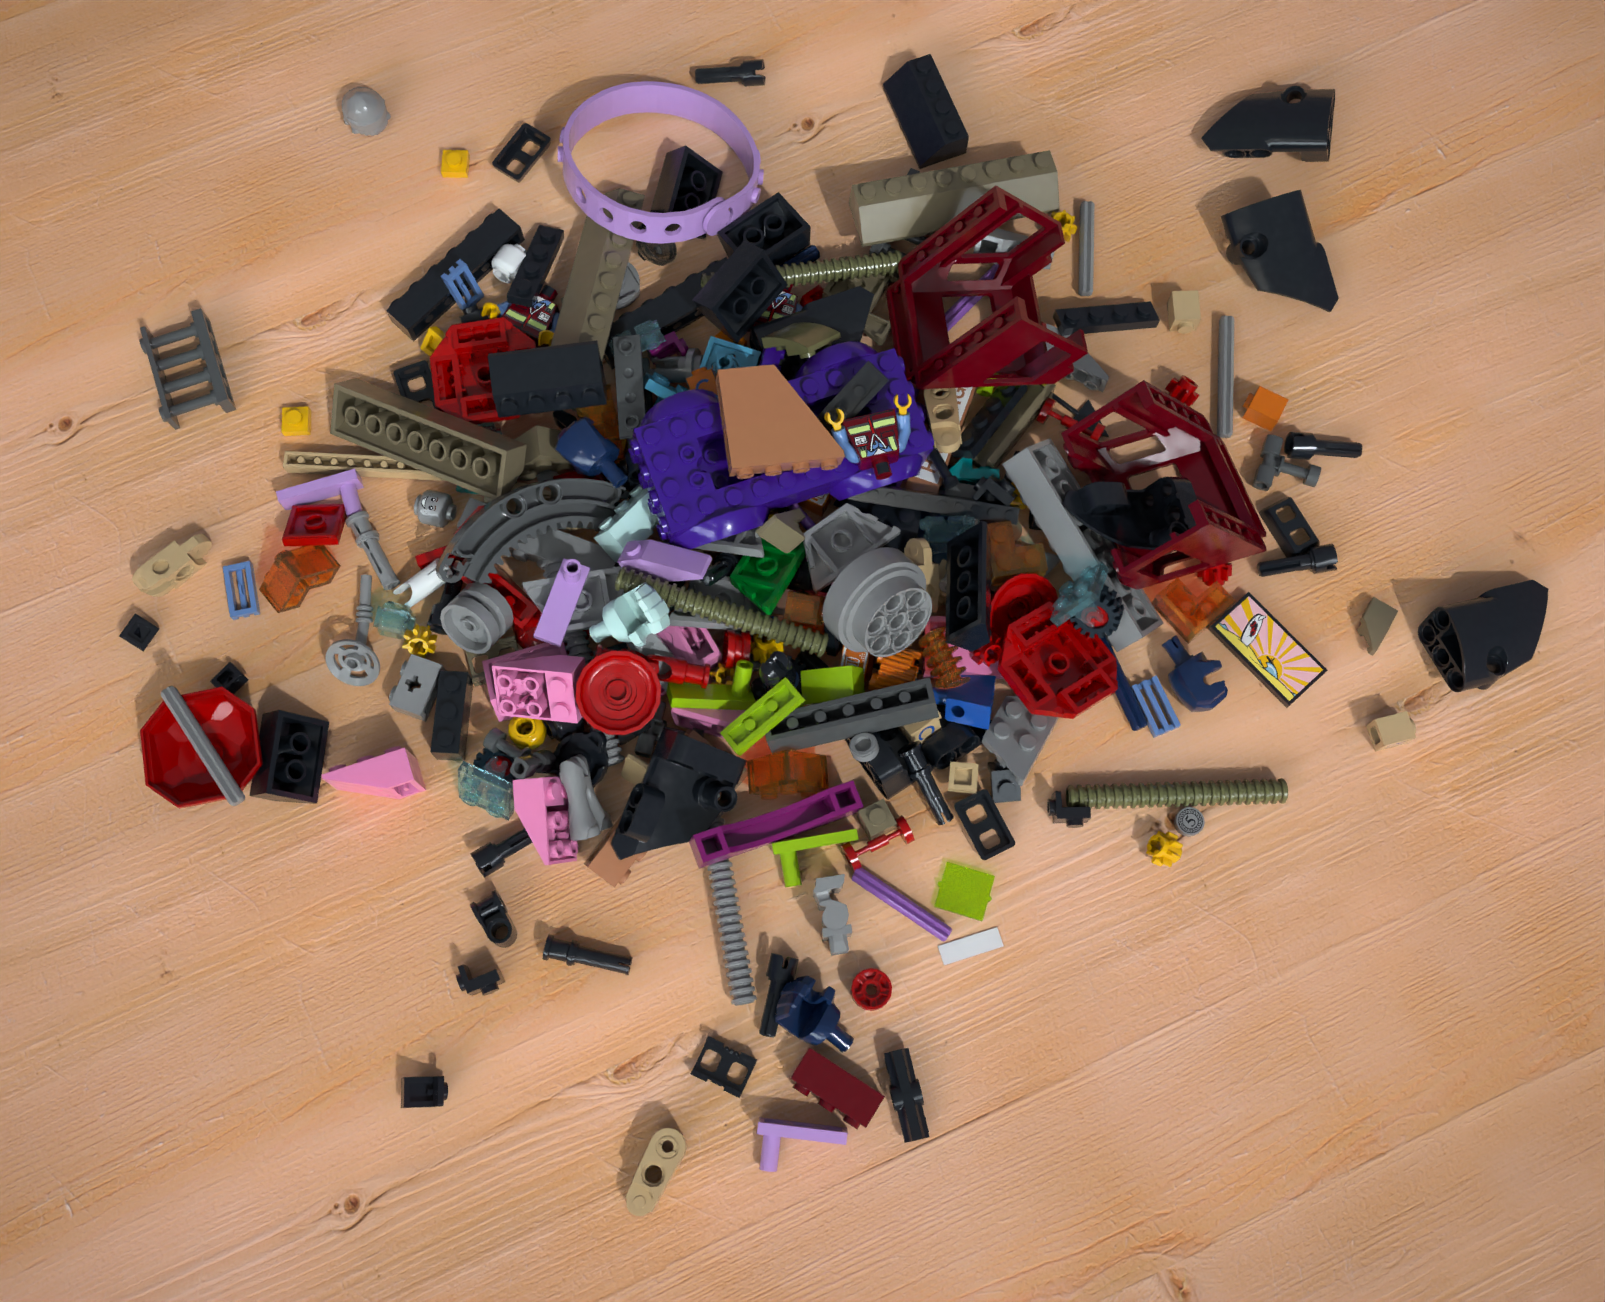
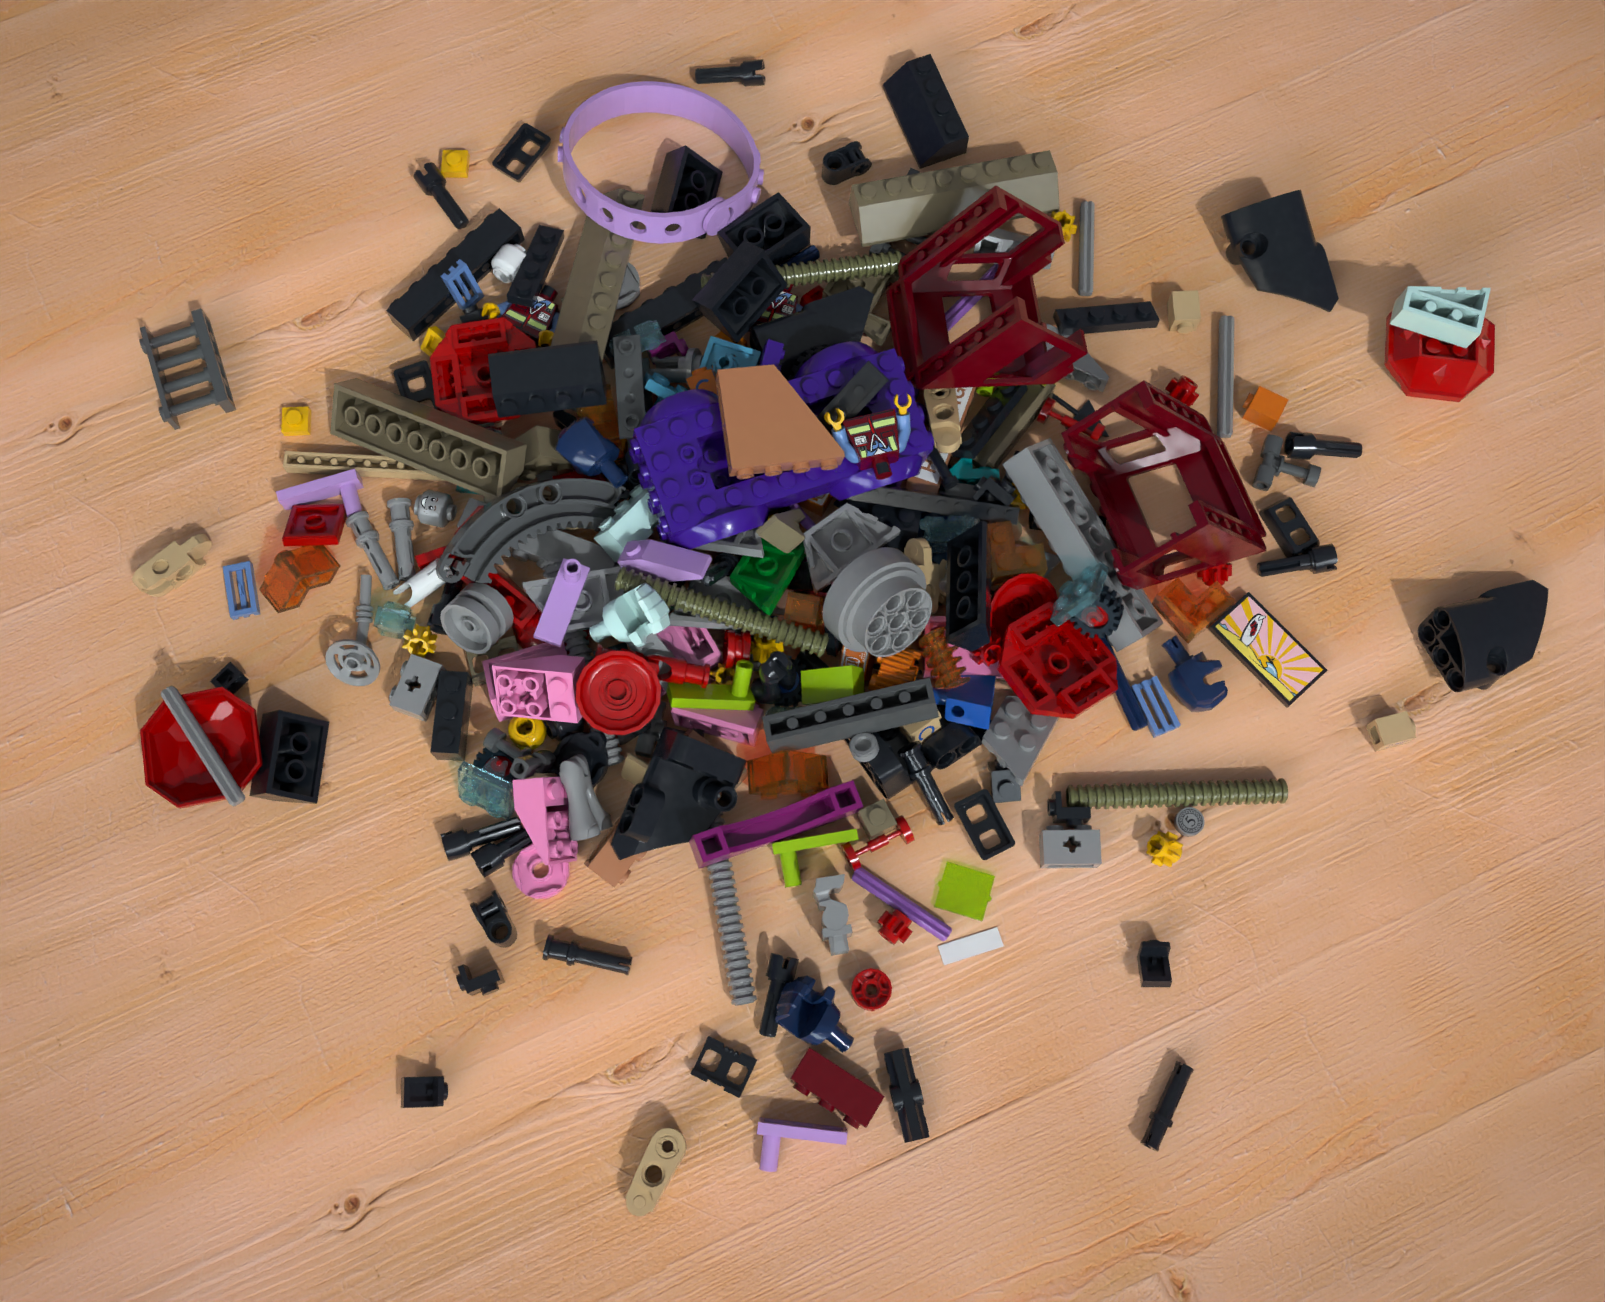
black tile [119,613,159,652] -> none
bright pink slope [321,746,426,799] -> none
light grey hair [342,87,391,136] -> none
clear smoke piece [636,223,677,266] -> none
lime piece [720,677,806,756] -> none
olive slope [761,322,841,359] -> none
tan tile [948,761,979,794] -> none
black panel [1062,477,1197,556] -> none
black panel [1201,86,1335,162] -> none
dark tan slope [1357,597,1398,656] -> none
none -> light grey pin [387,498,416,581]
none -> black piece [413,162,469,229]
none -> black piece [441,817,523,861]
none -> bright pink tile [512,844,570,899]
none -> black piece [822,141,872,185]
none -> red gear [877,909,913,945]
none -> light grey brick [1039,825,1102,868]
none -> black bracket [1137,940,1172,988]
none -> black pin [1140,1061,1194,1152]
none -> red piece [1384,312,1495,402]
none -> light aqua wedge [1390,286,1491,348]

